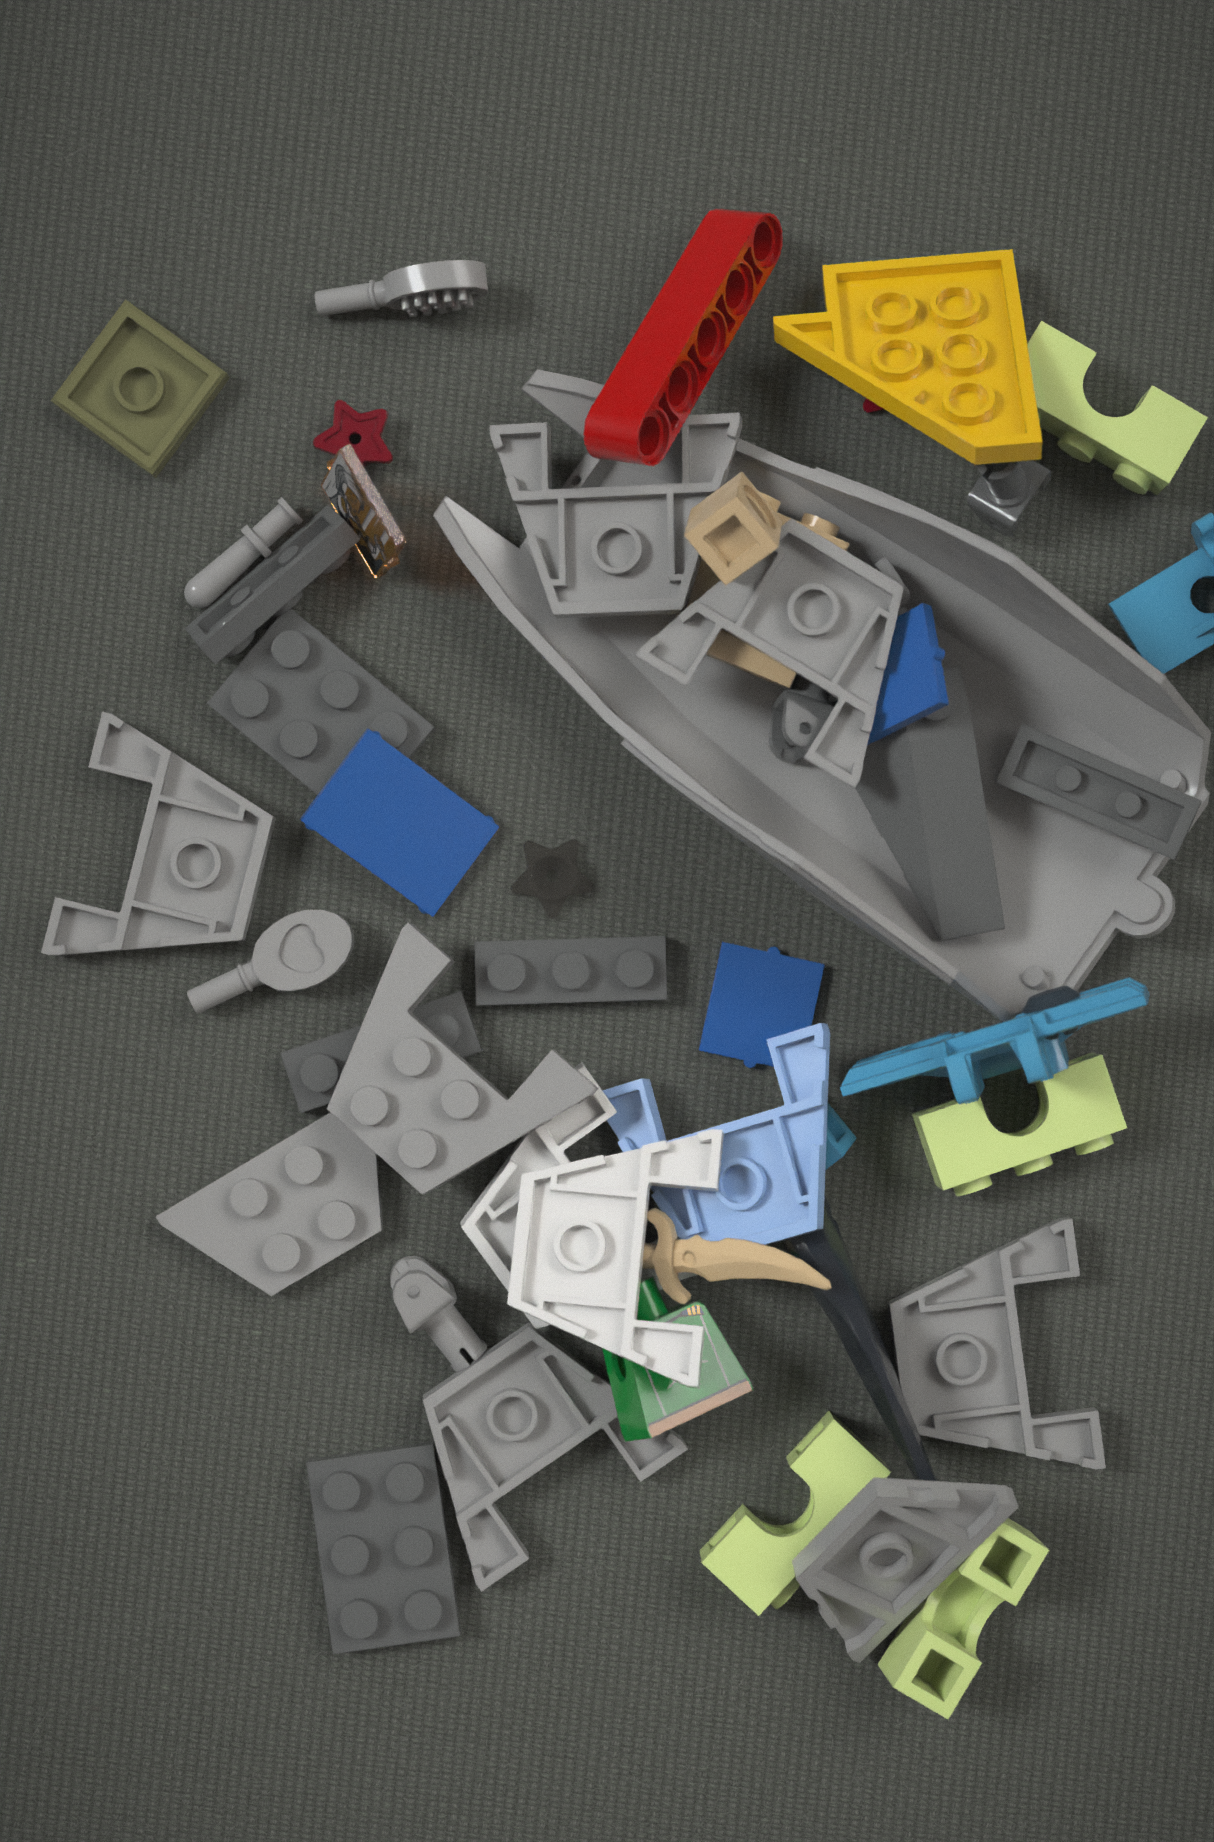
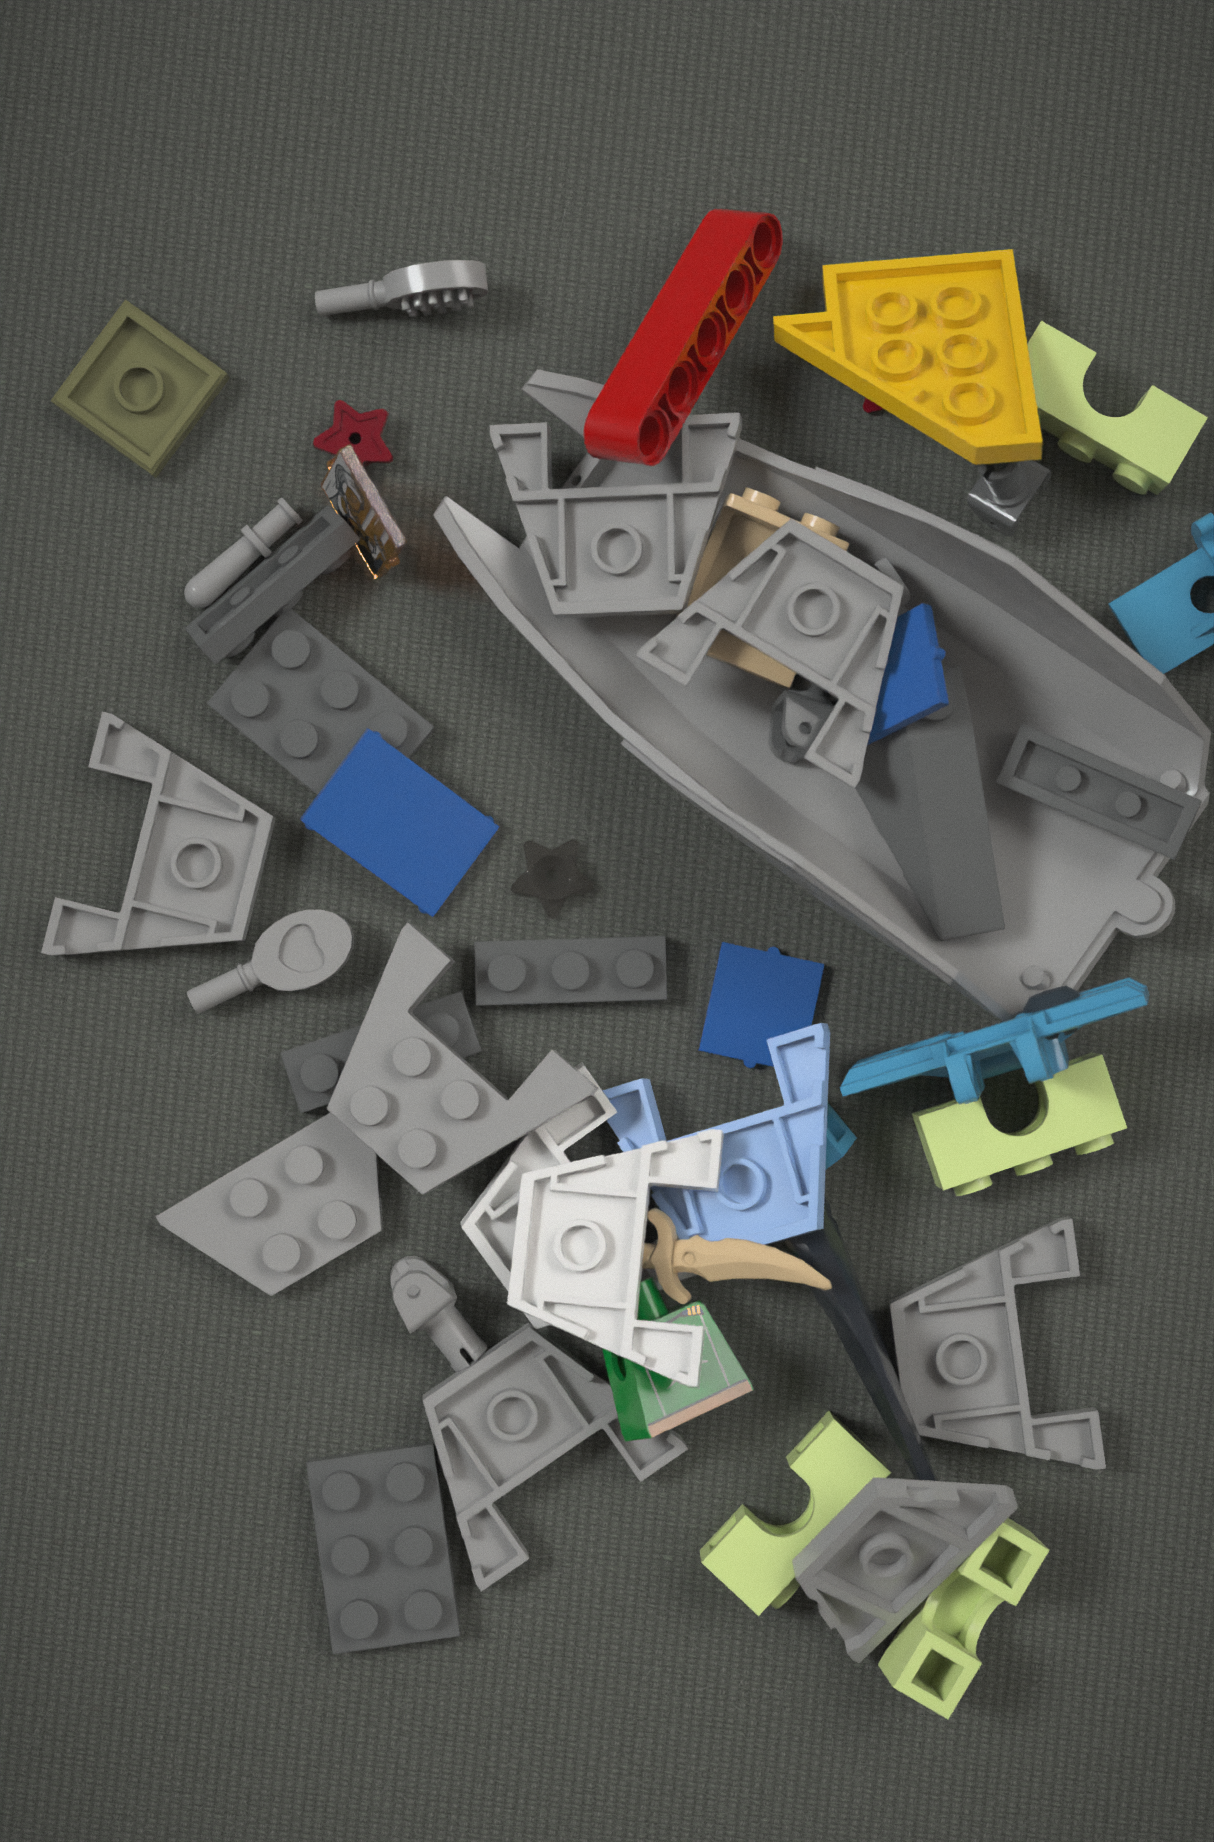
tan brick [684,472,782,586] -> none

